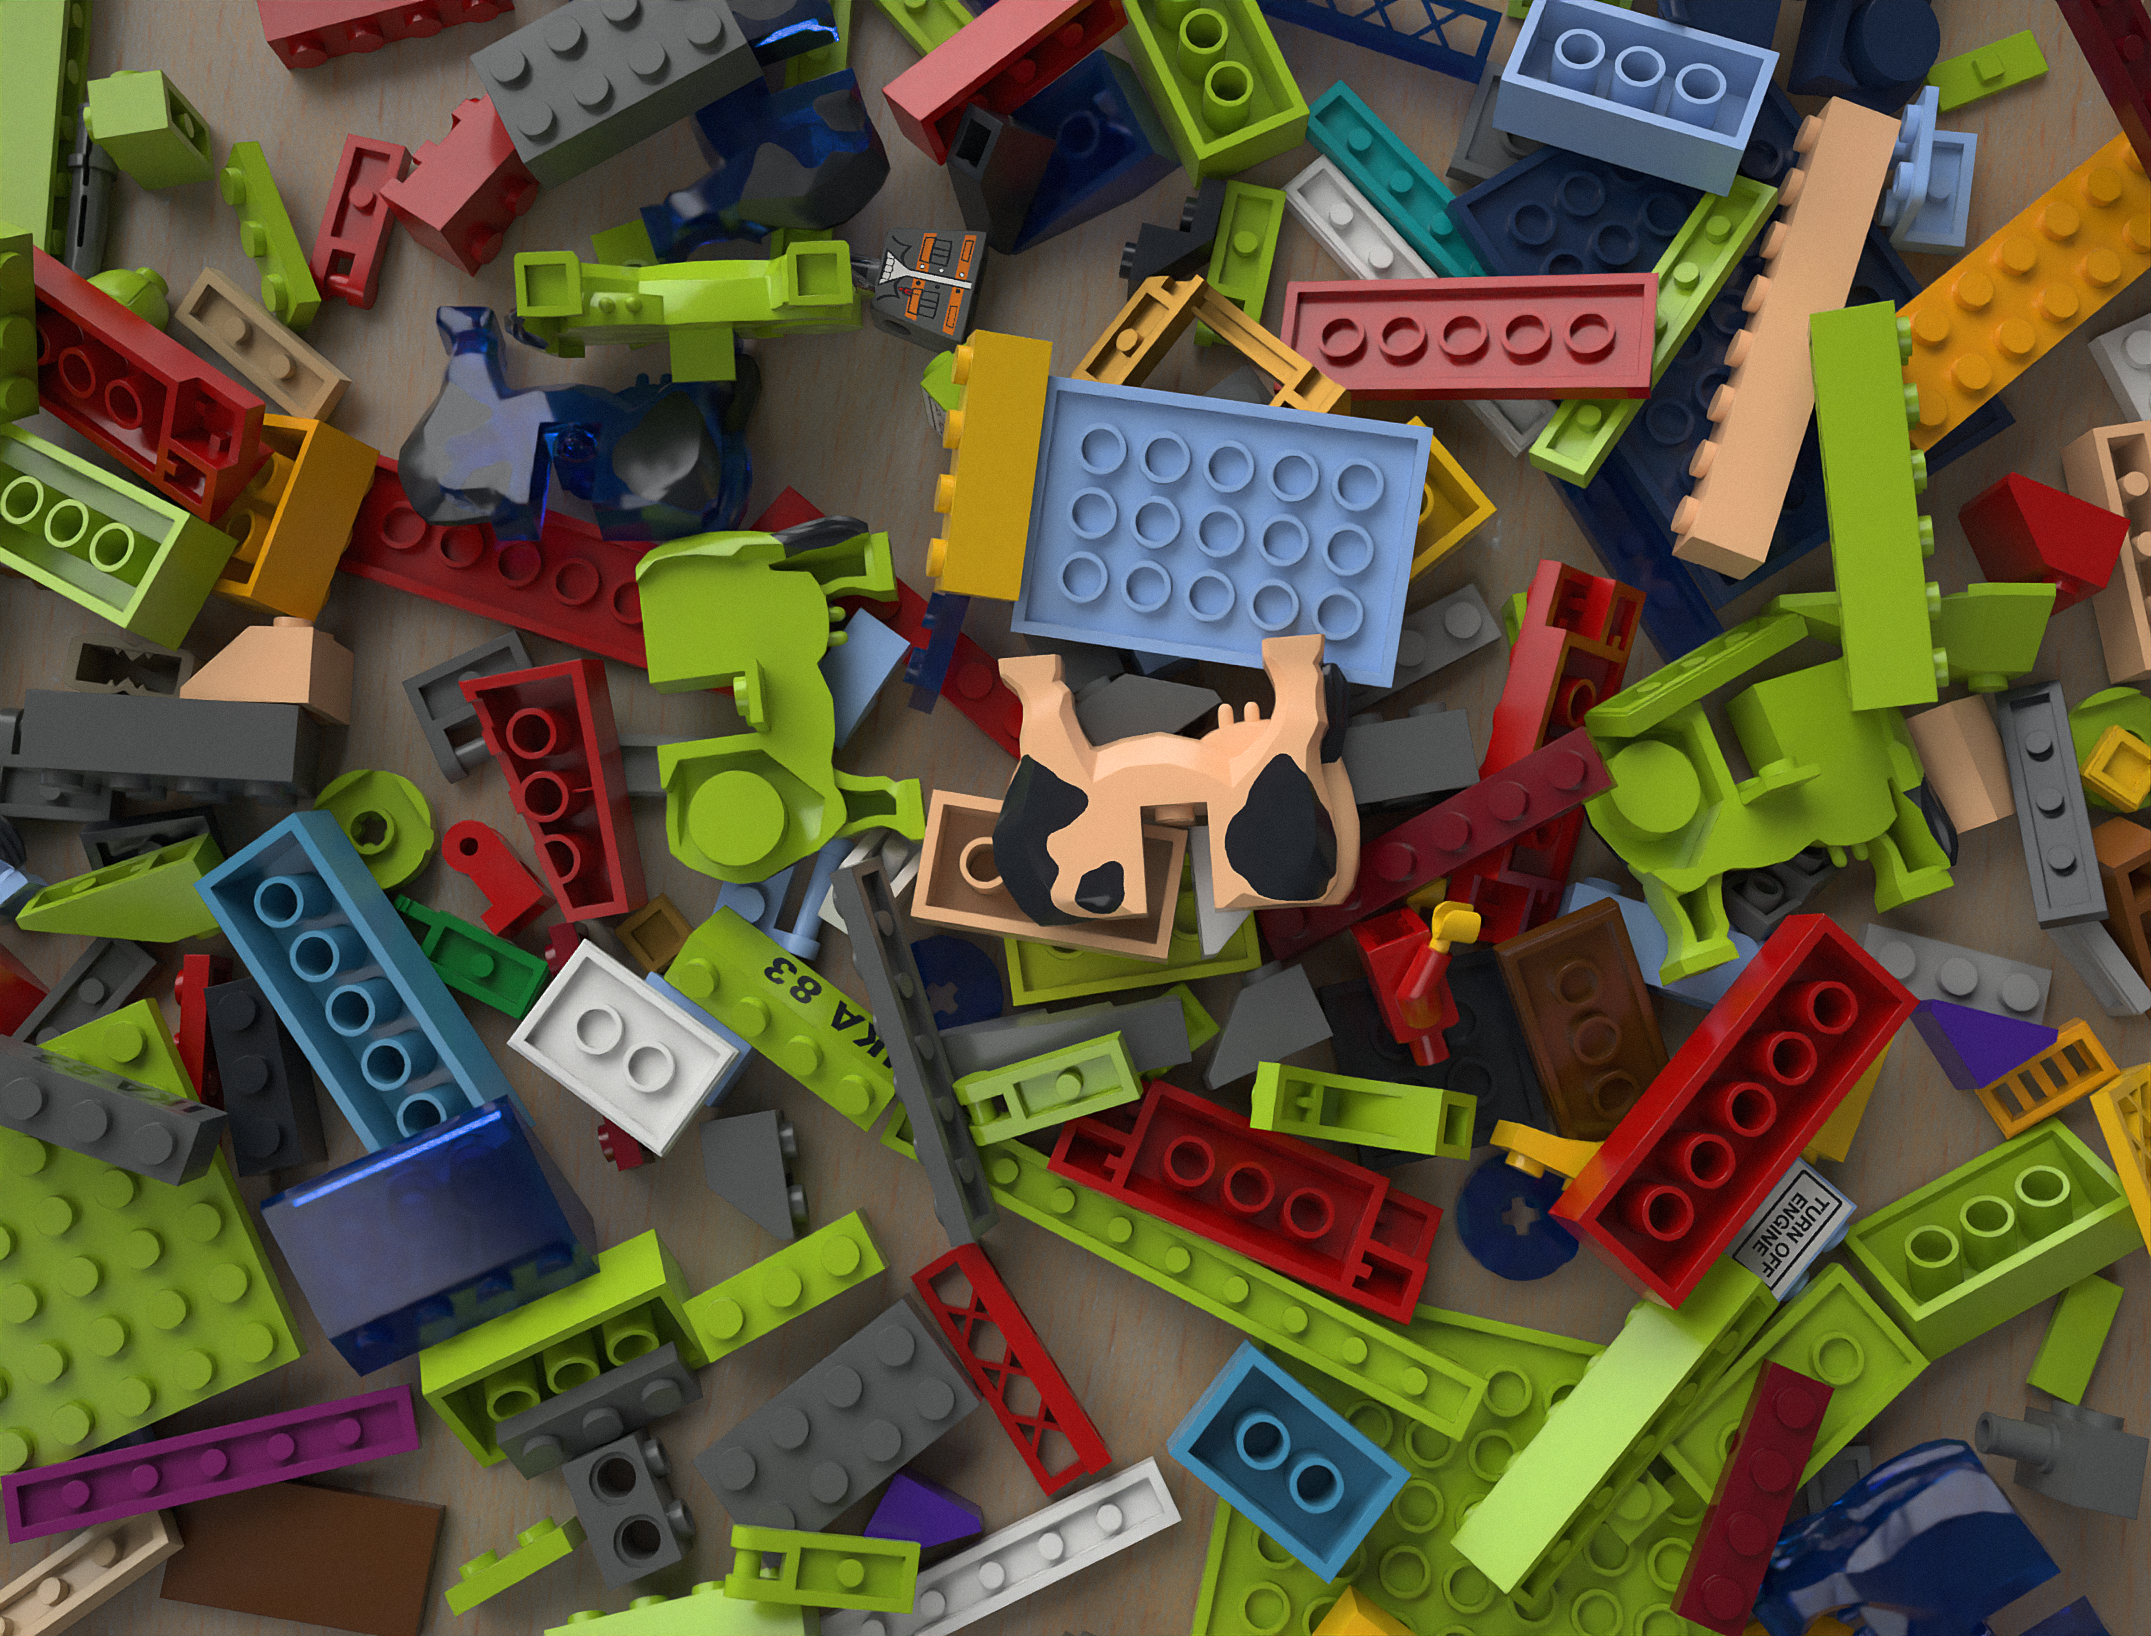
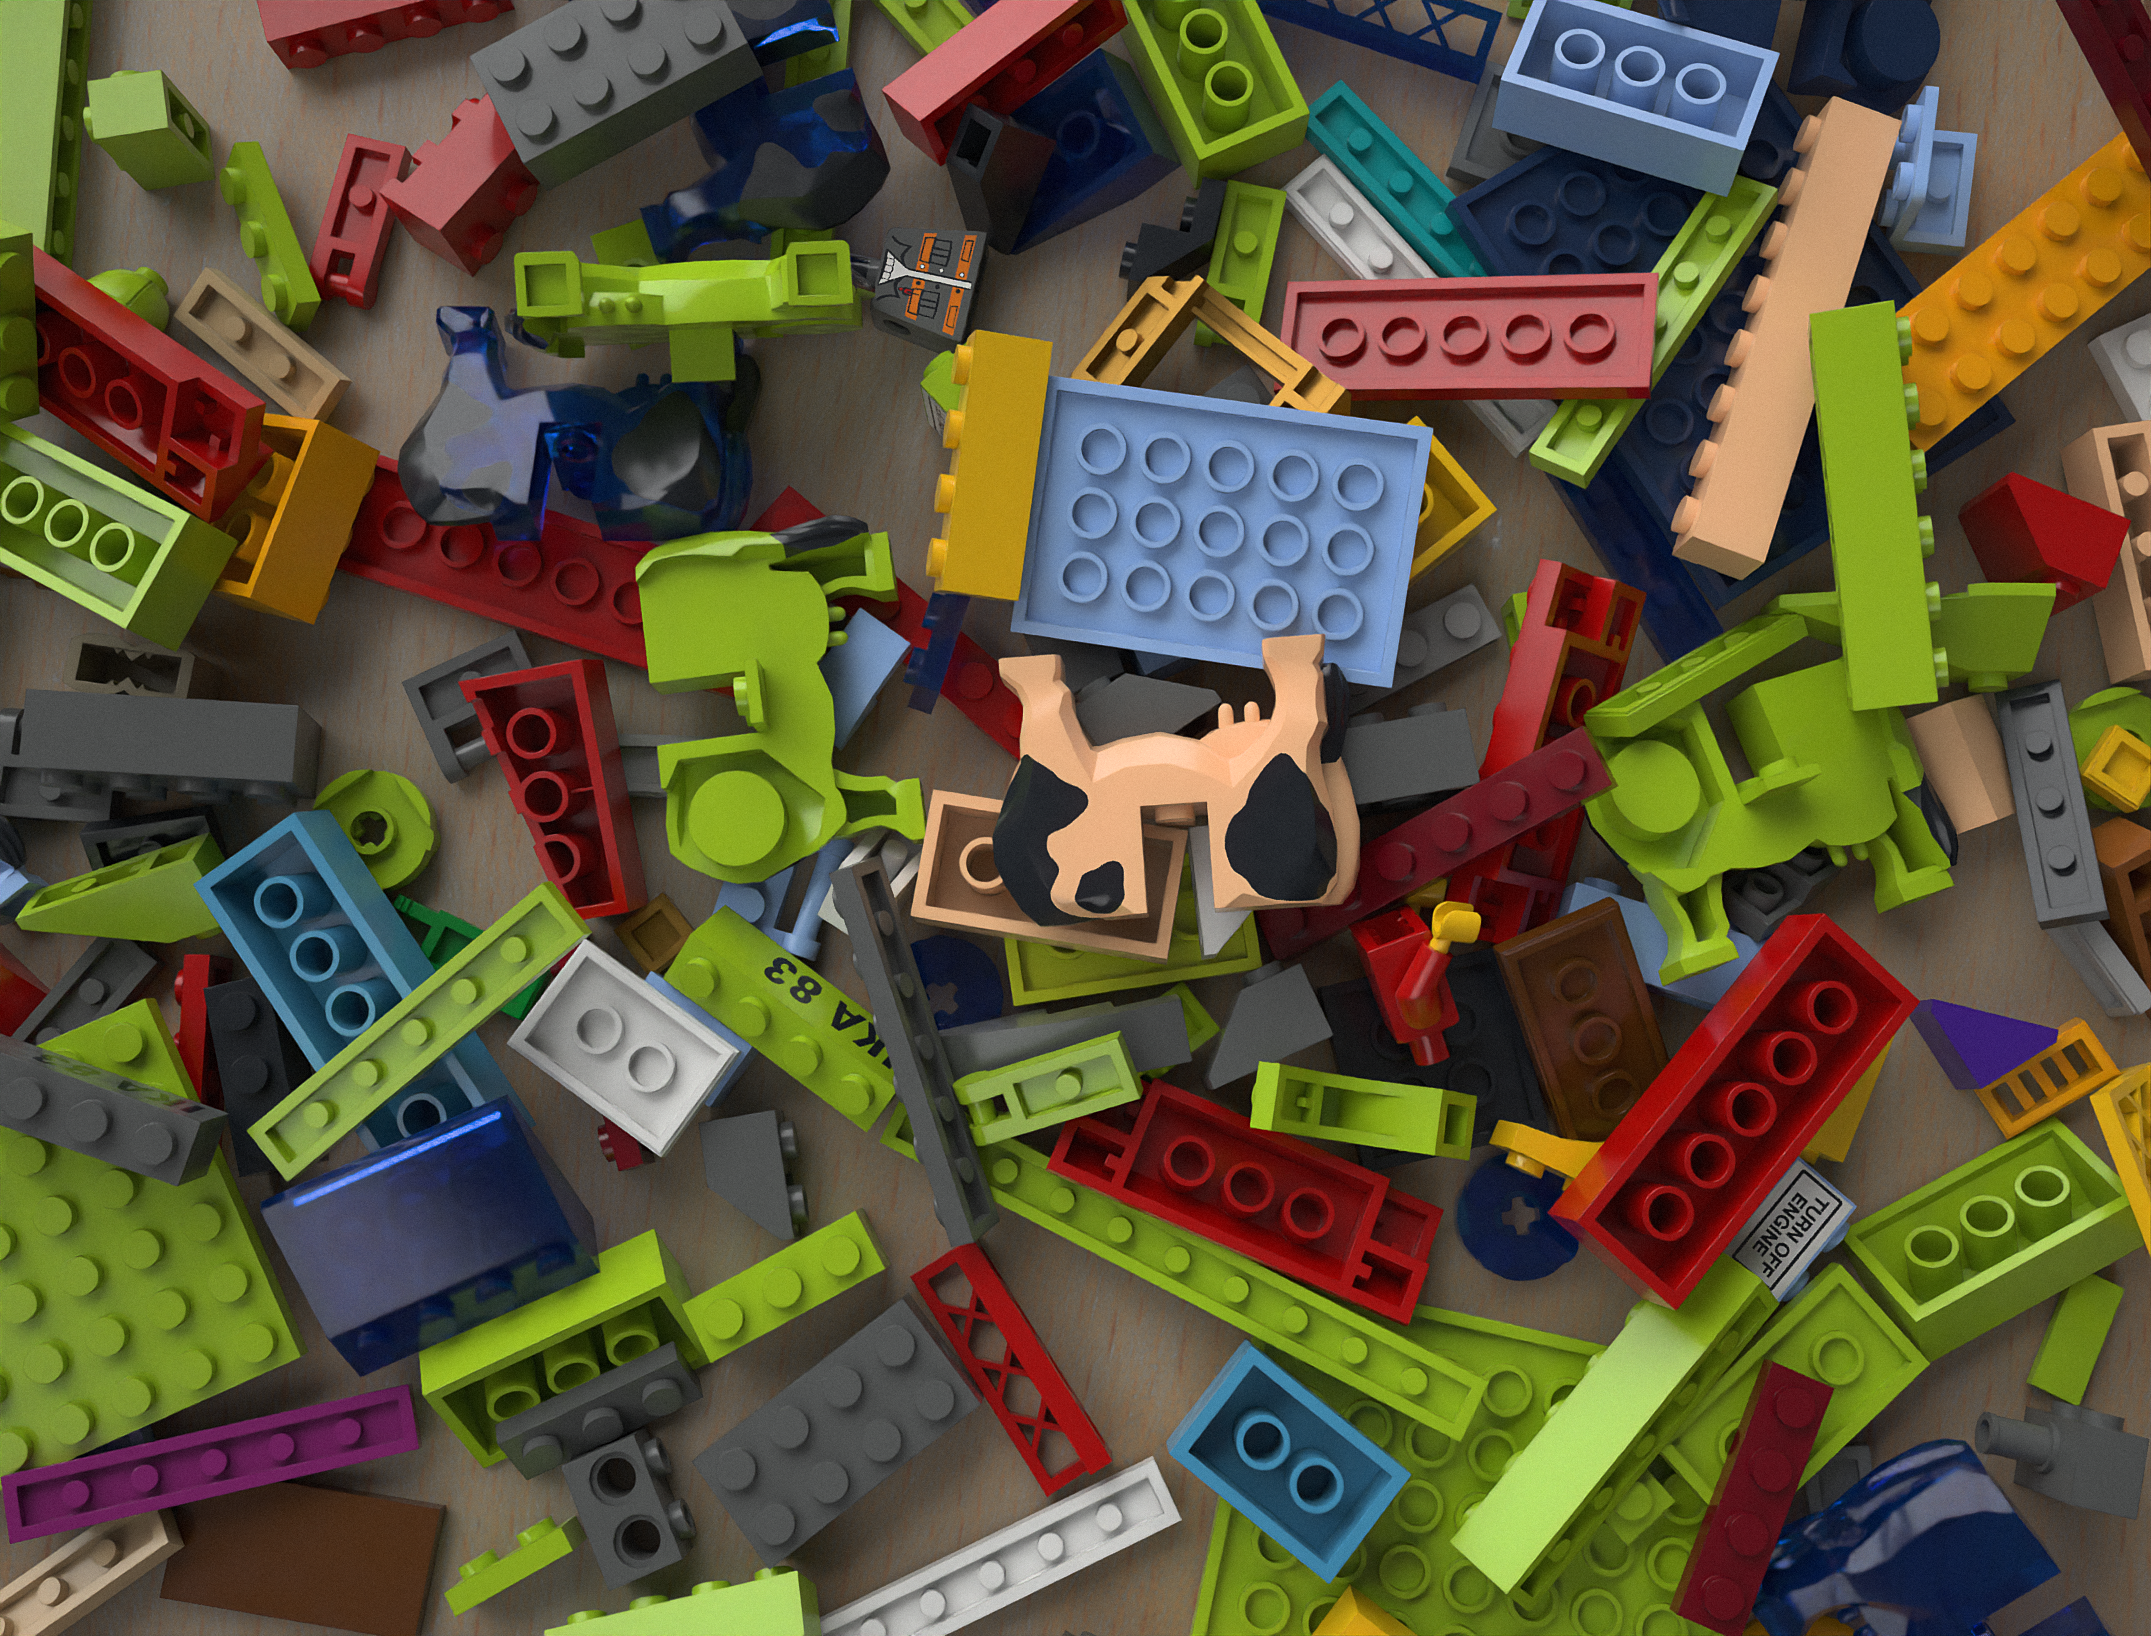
dark grey pin [64,103,119,280] -> none
light nougat slope [180,617,355,725] -> none
red leg [442,819,558,941] -> none
lime plate [723,1524,921,1614] -> none
dark purple slope [862,1464,984,1550] -> none
light grey plate [1856,923,2053,1025] -> none
lime piece [1922,29,2050,116] -> none
none -> lime plate [247,881,593,1182]

